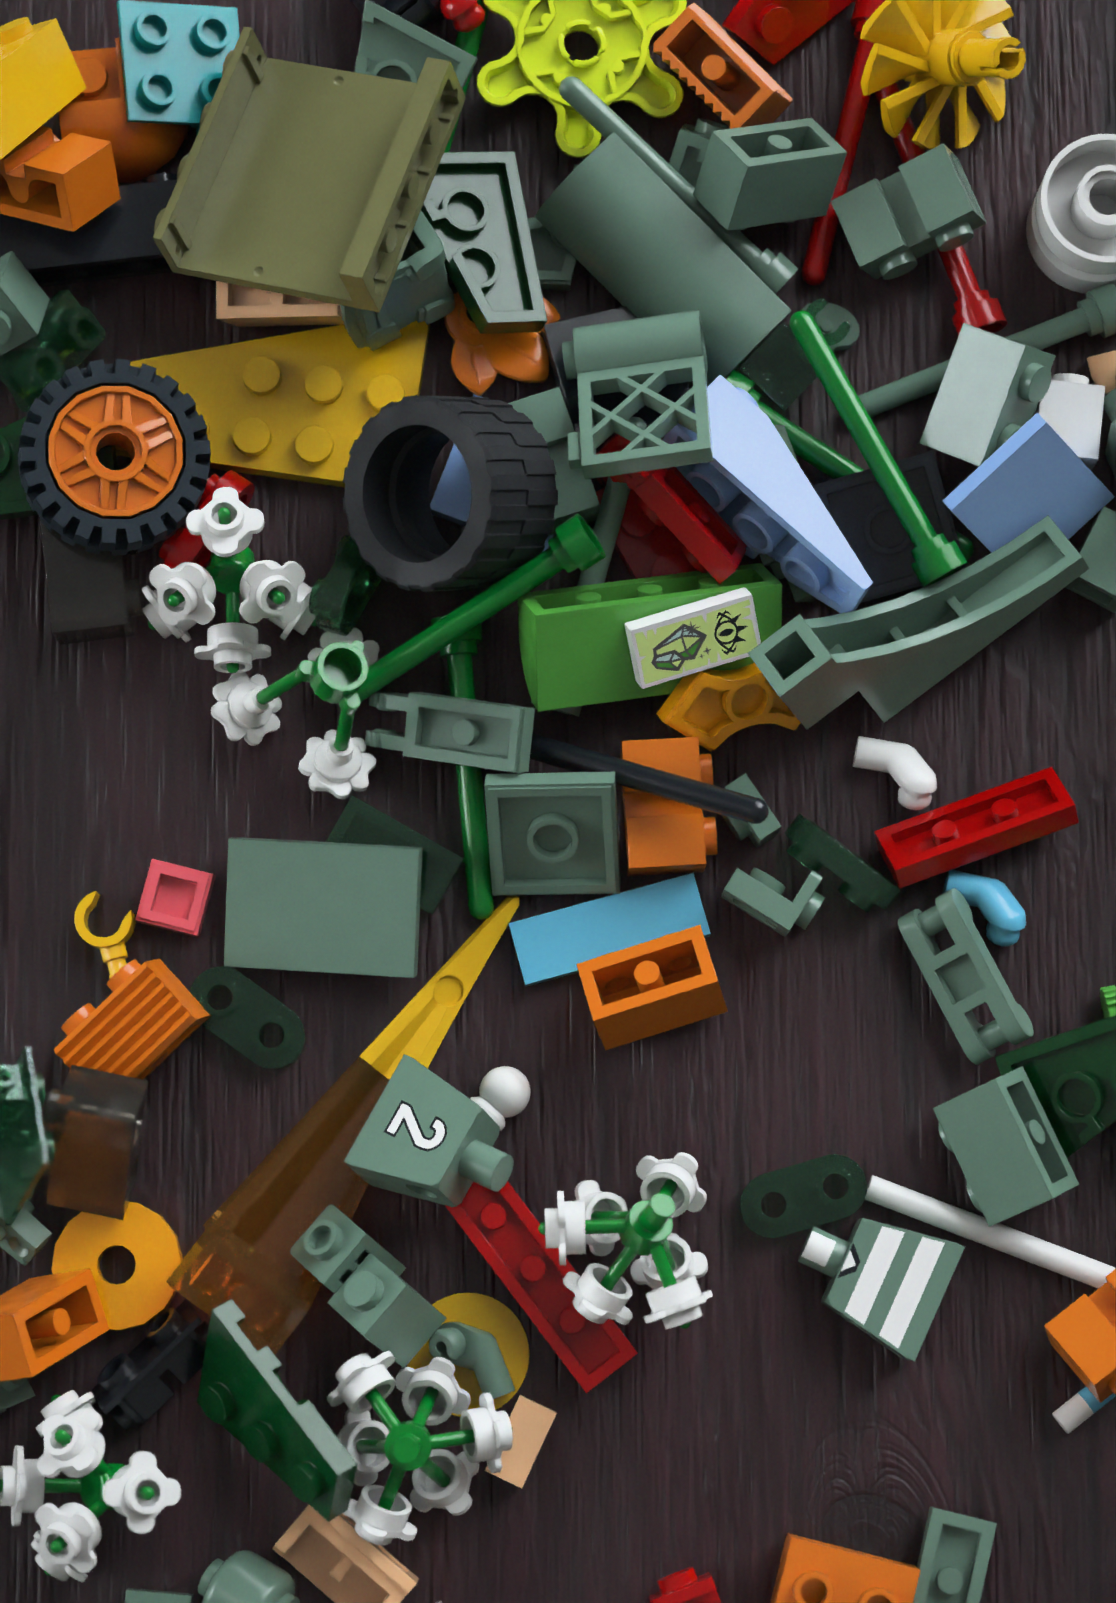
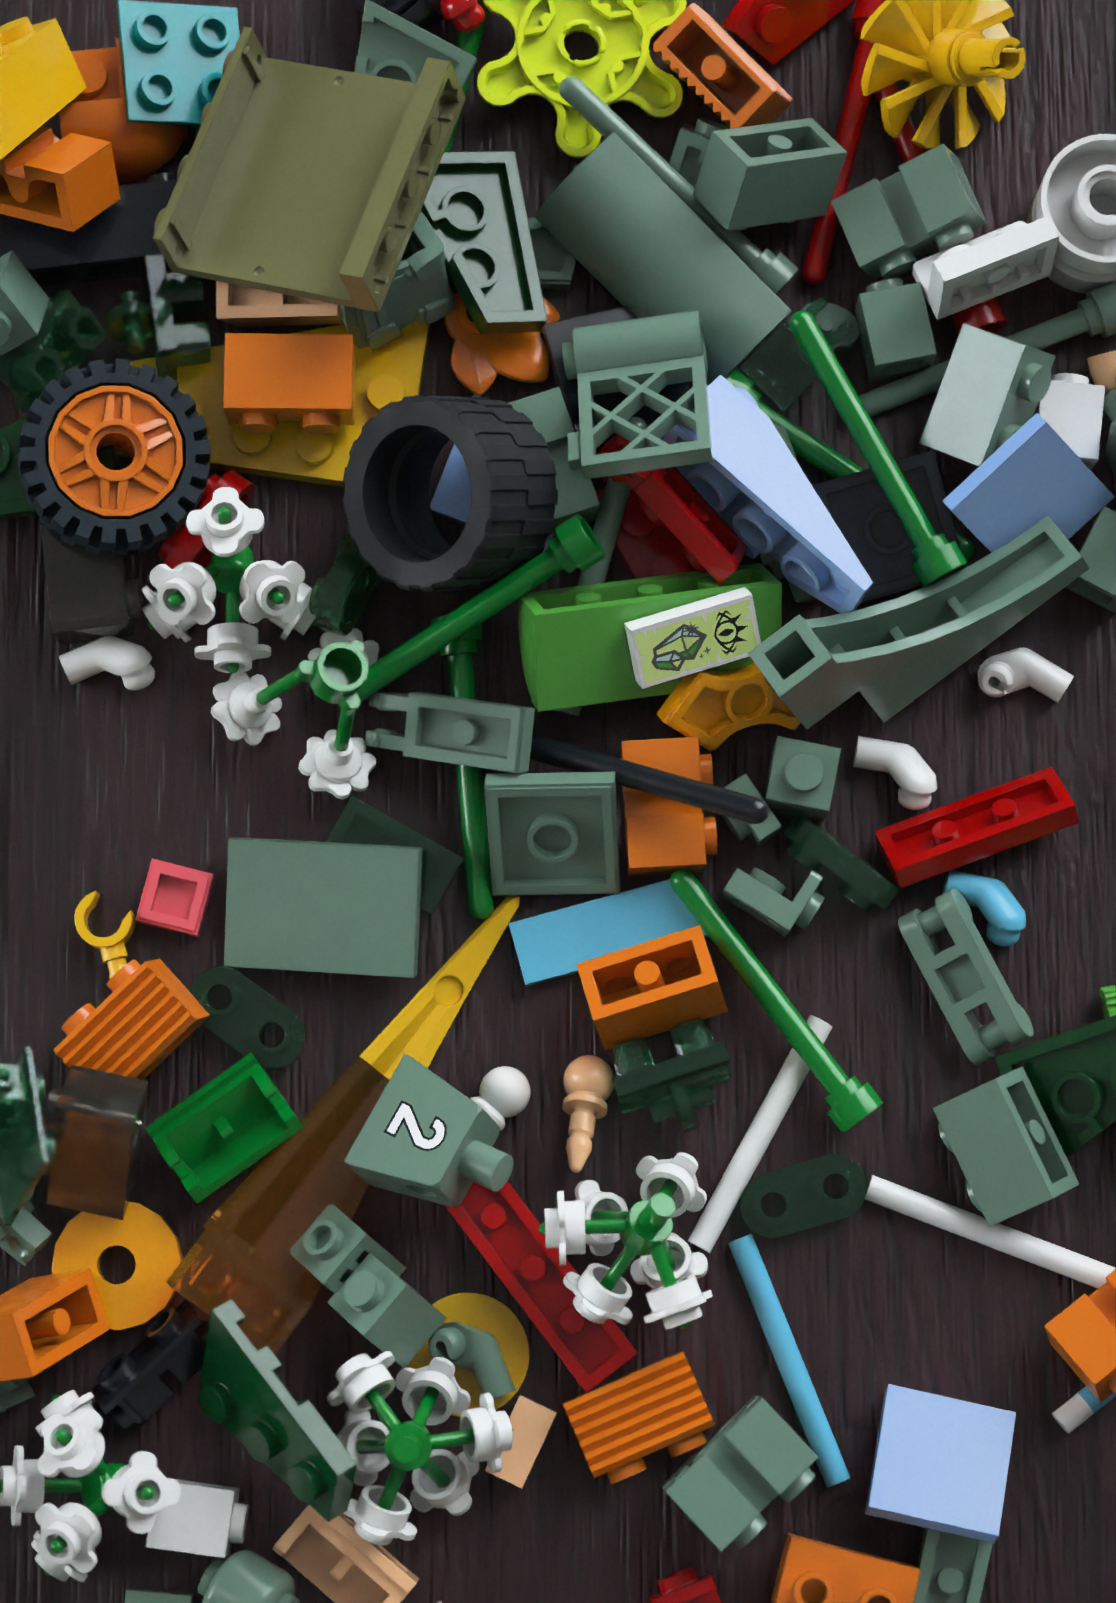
torso [798,1218,965,1362] -> none
none -> white arm [59,636,155,691]
none -> clear green hips [104,254,211,382]
none -> green hinge [145,1053,304,1204]
none -> white brick [146,1478,249,1558]
none -> orange brick [223,333,356,434]
none -> light nougat bar [562,1055,614,1173]
none -> orange brick [563,1351,715,1484]
none -> clear green hips [612,1018,731,1133]
none -> sand green brick [661,1395,819,1552]
none -> green piece [670,868,884,1134]
none -> white bar [687,1015,833,1253]
none -> medium azure bar [728,1233,851,1487]
none -> sand green brick [763,736,841,822]
none -> sand green brick [854,278,937,382]
none -> light blue tile [865,1384,1016,1543]
none -> white bracket [912,216,1059,320]
none -> white arm [978,647,1074,702]

